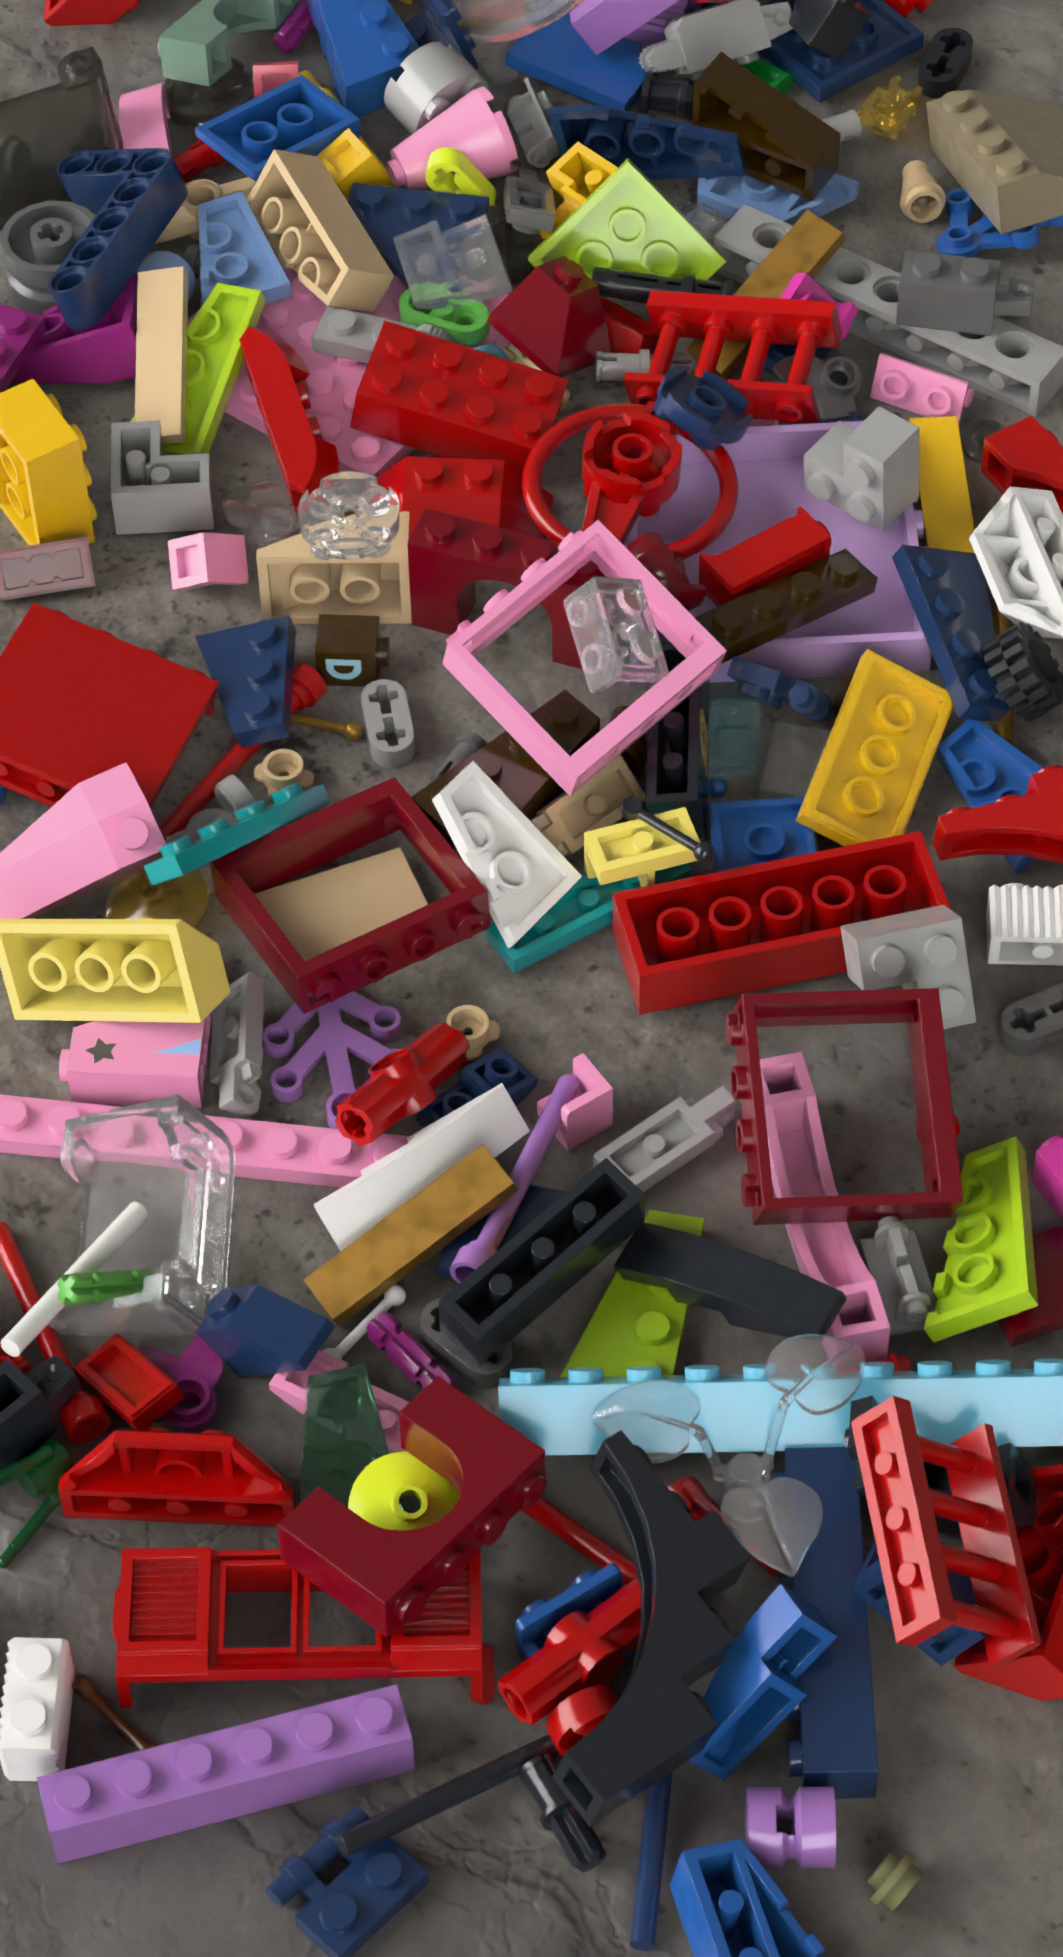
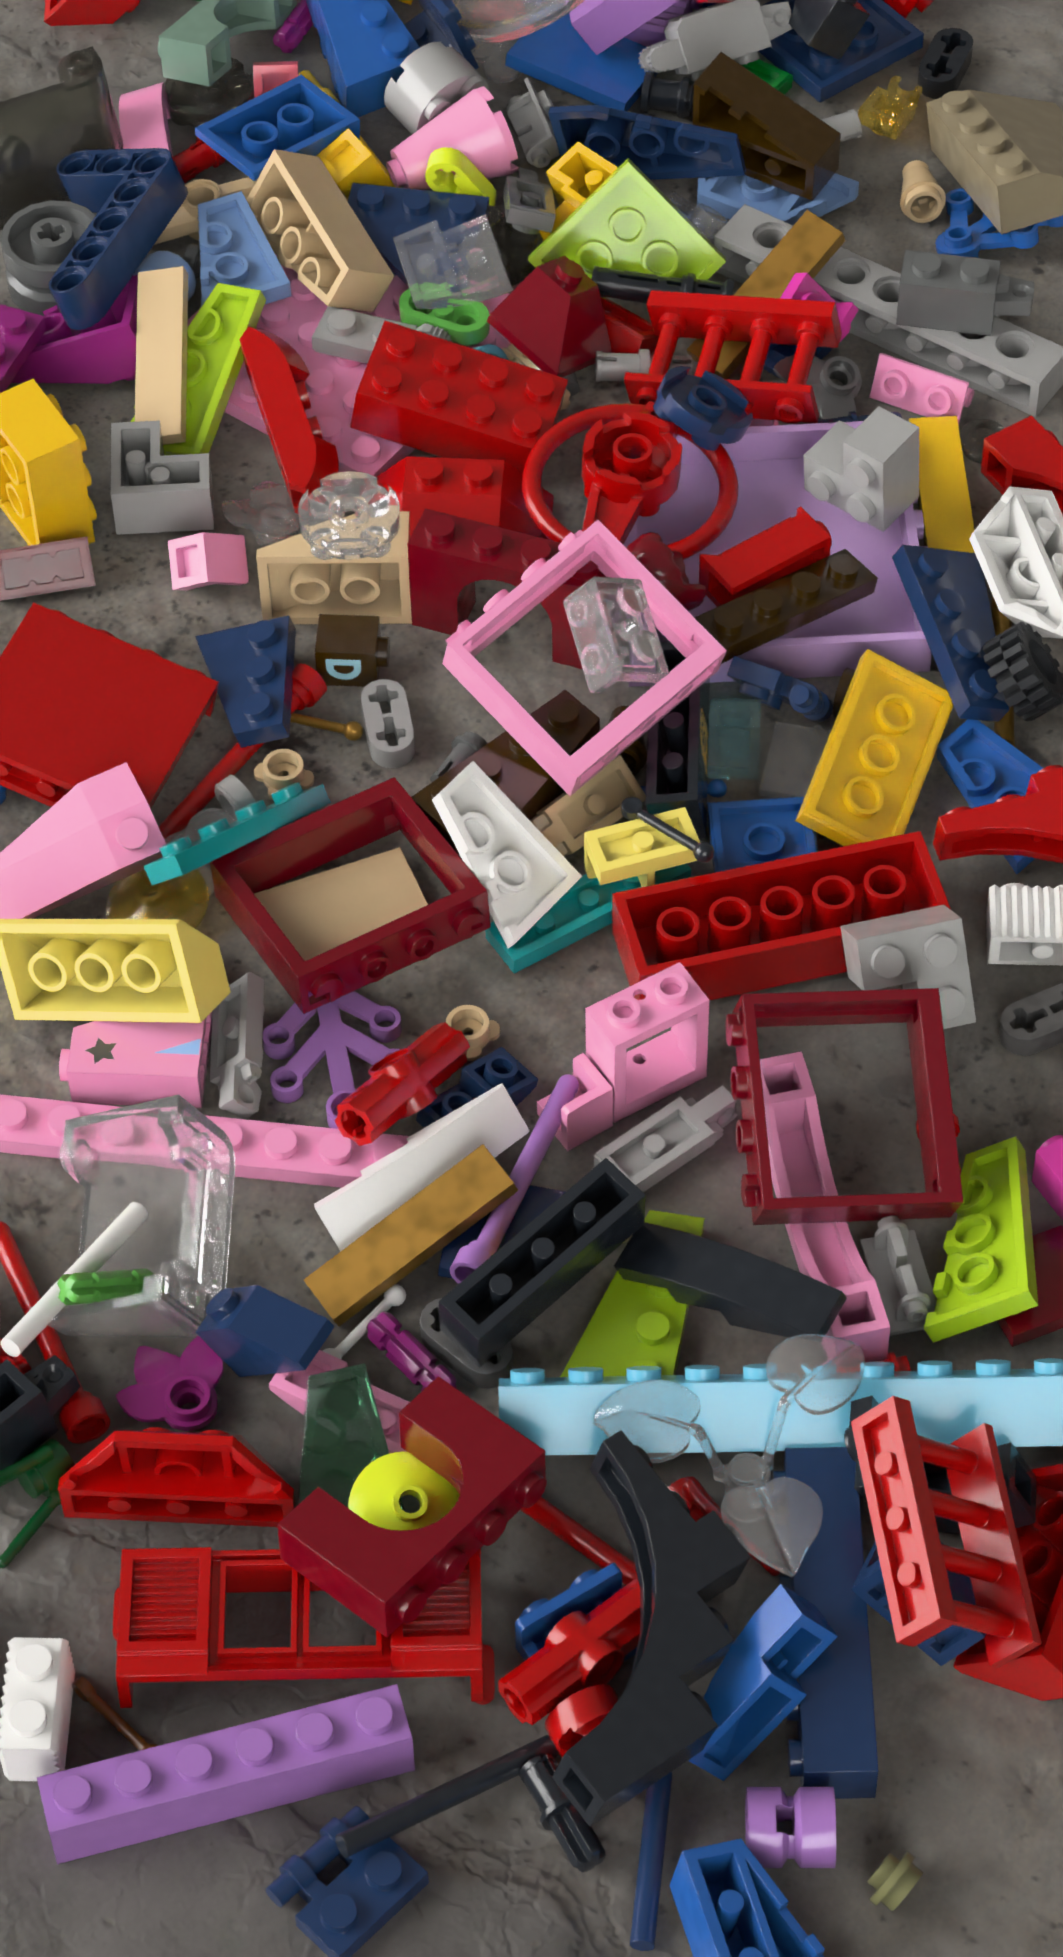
red tile [74,1333,185,1431] -> none
none -> bright pink window [585,962,709,1123]

